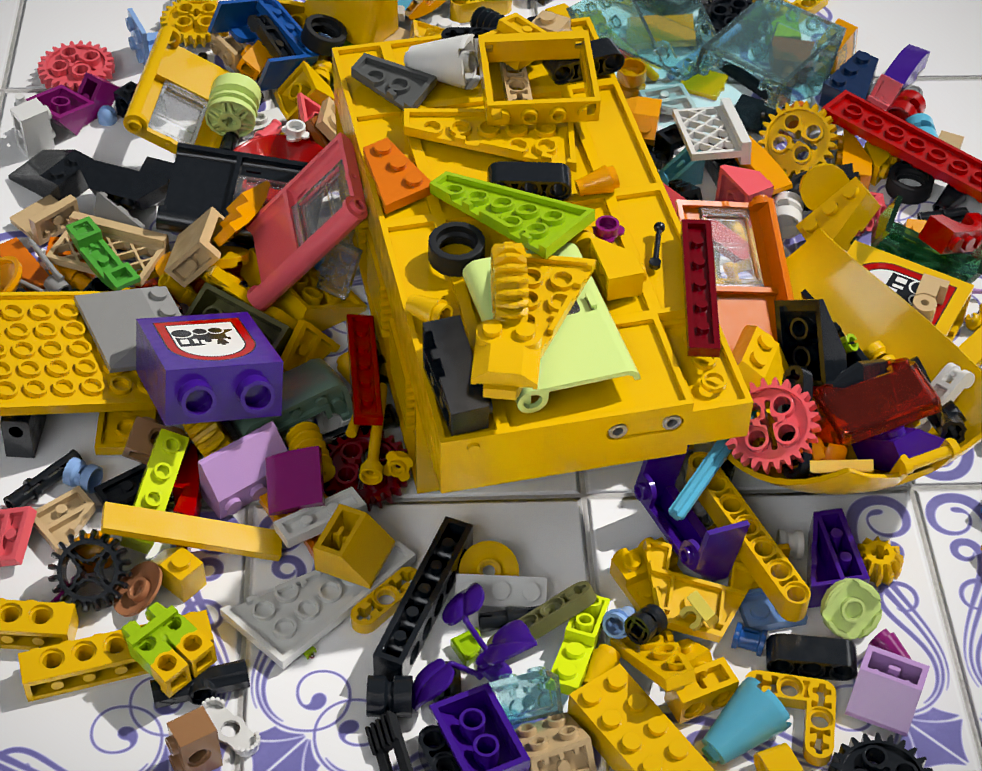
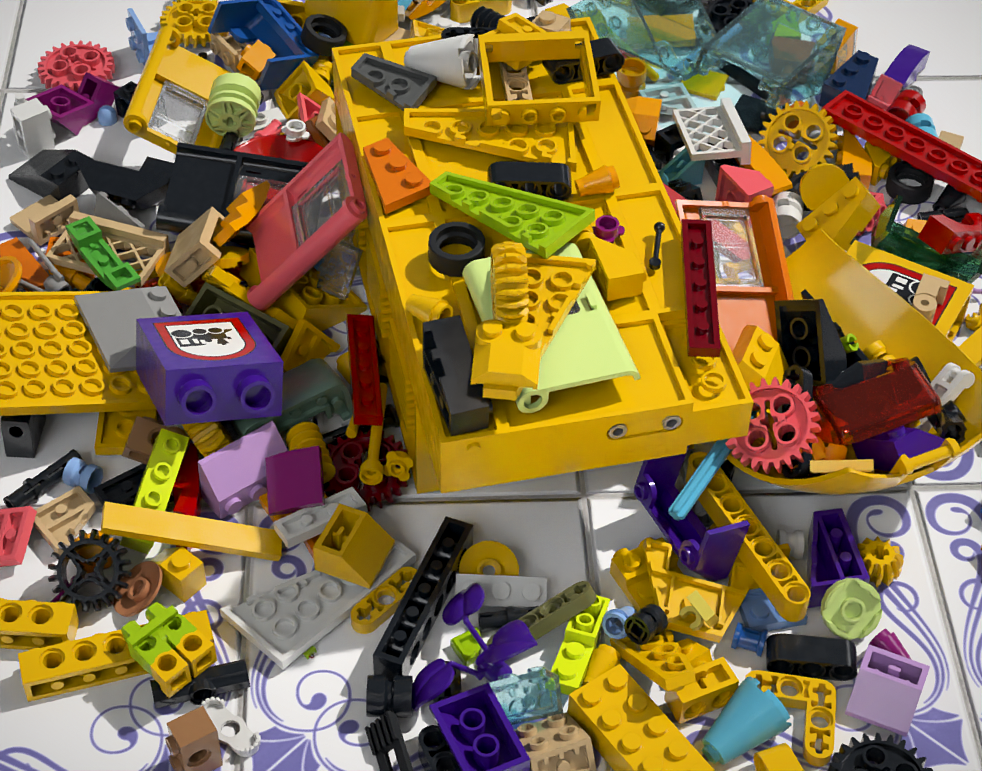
black hinge [247,15,296,58] -> none

